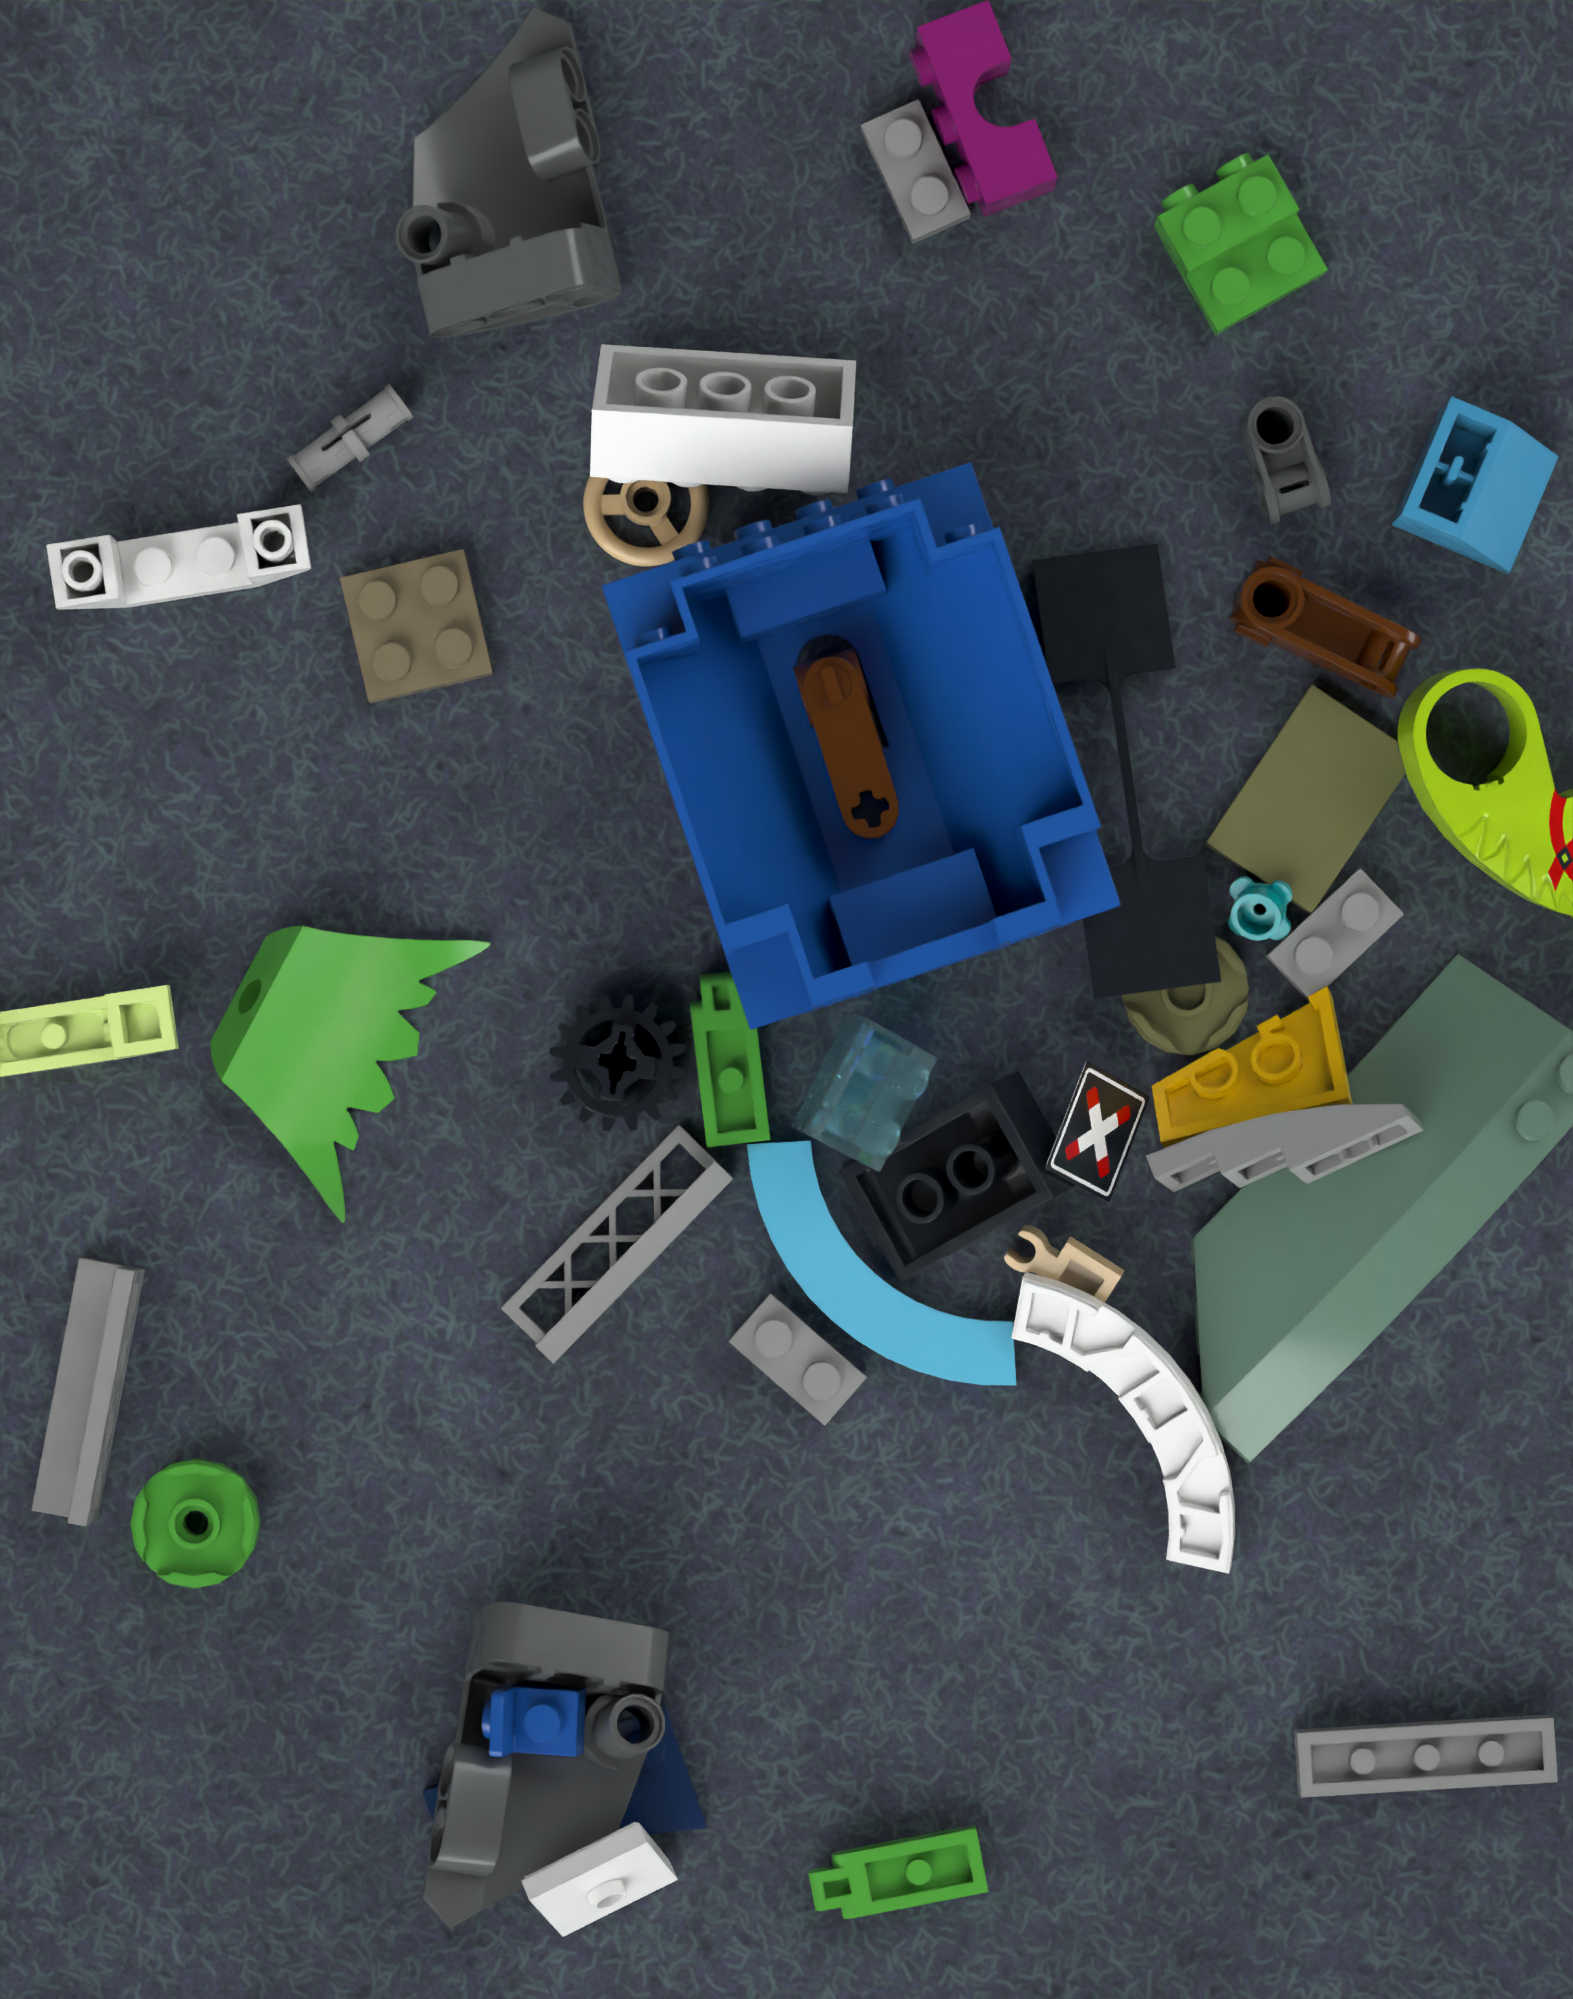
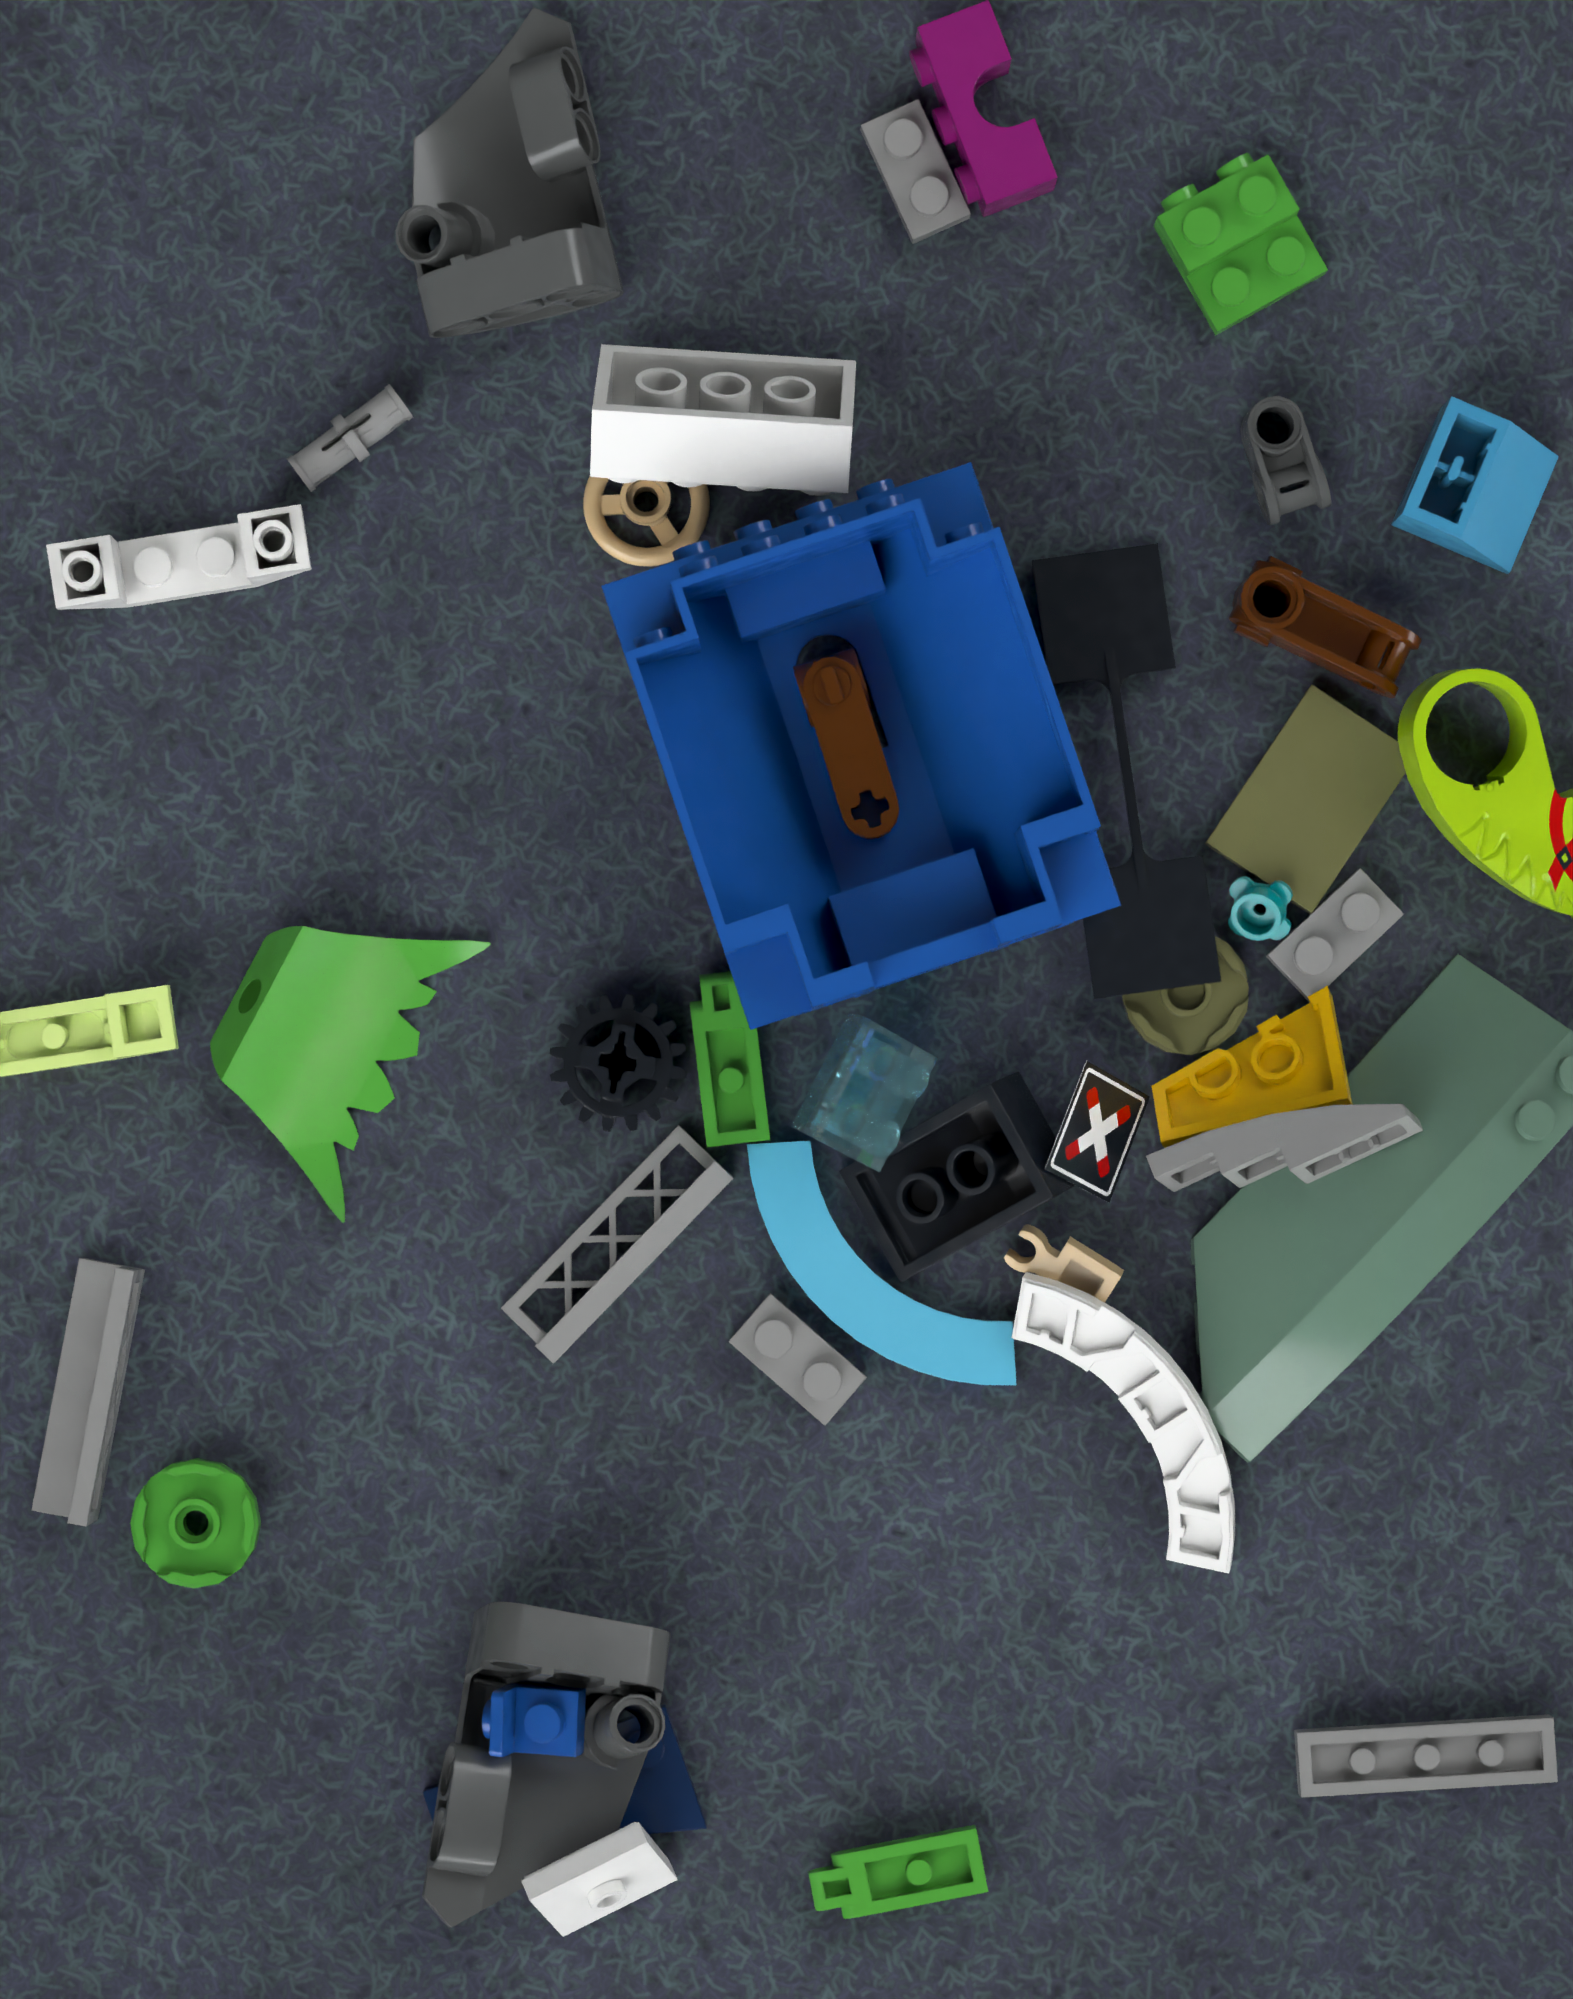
dark tan plate [340,549,494,704] -> none

